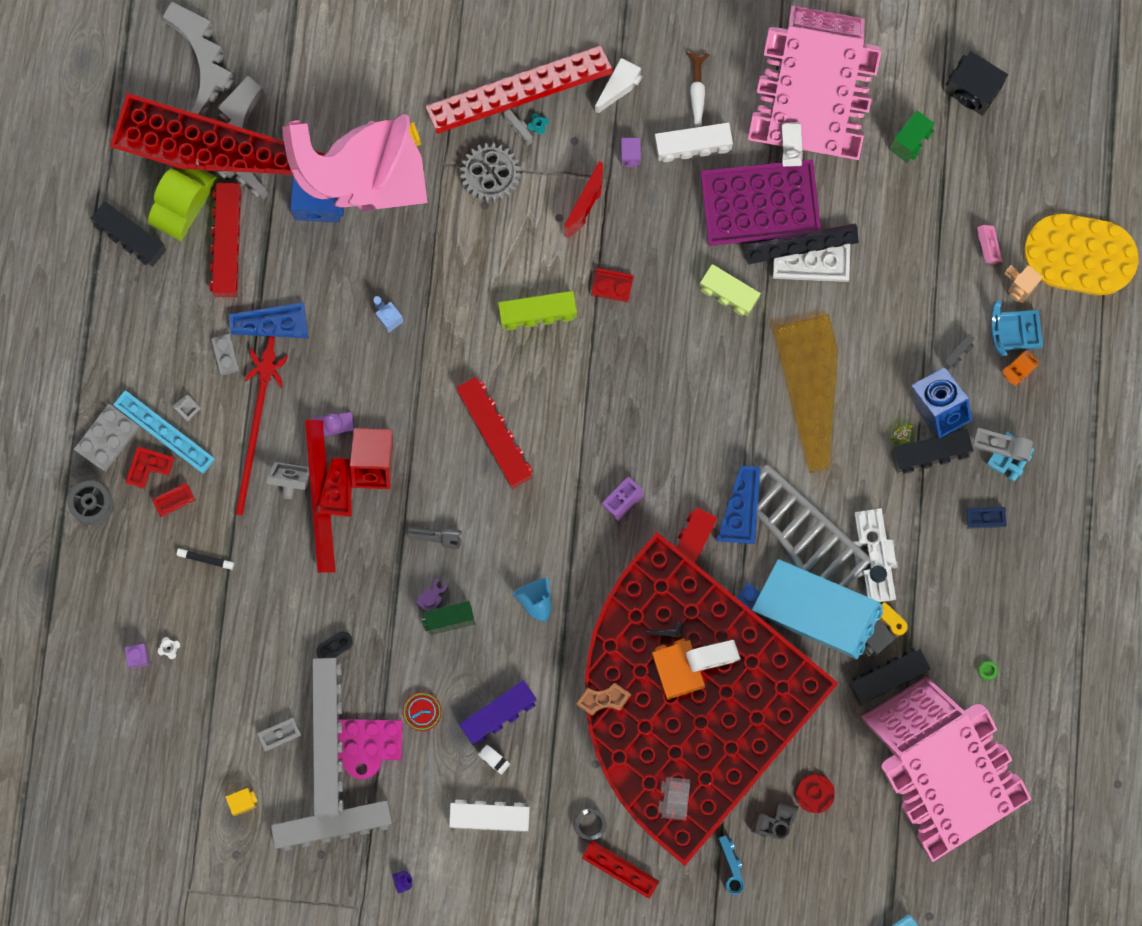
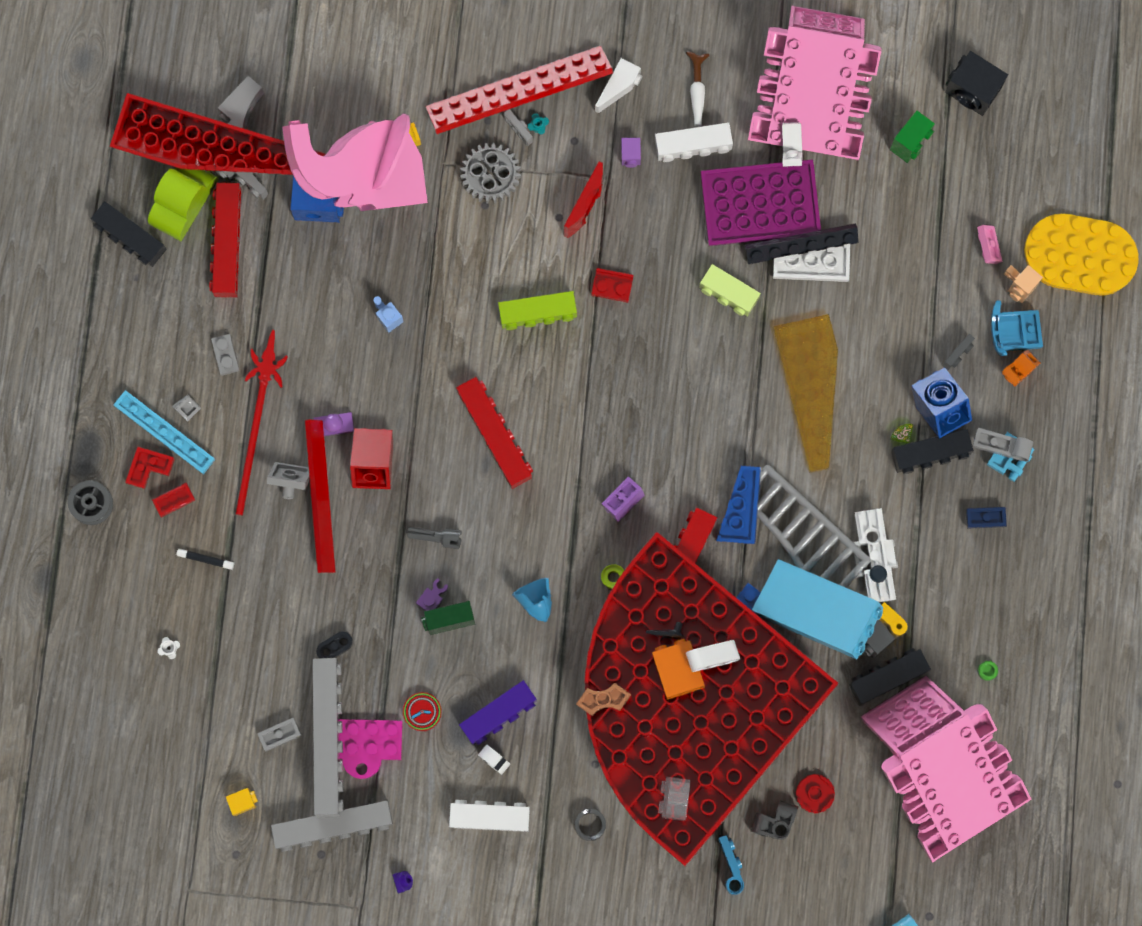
light grey plate [74,404,140,473] -> none
medium lavender brick [125,644,151,669] -> none
light grey arch [163,2,234,117] -> none
blue wing [229,303,309,338] -> none
red wing [315,458,352,517] -> none
red plate [582,840,660,899] -> none
none -> lime piece [601,564,624,590]

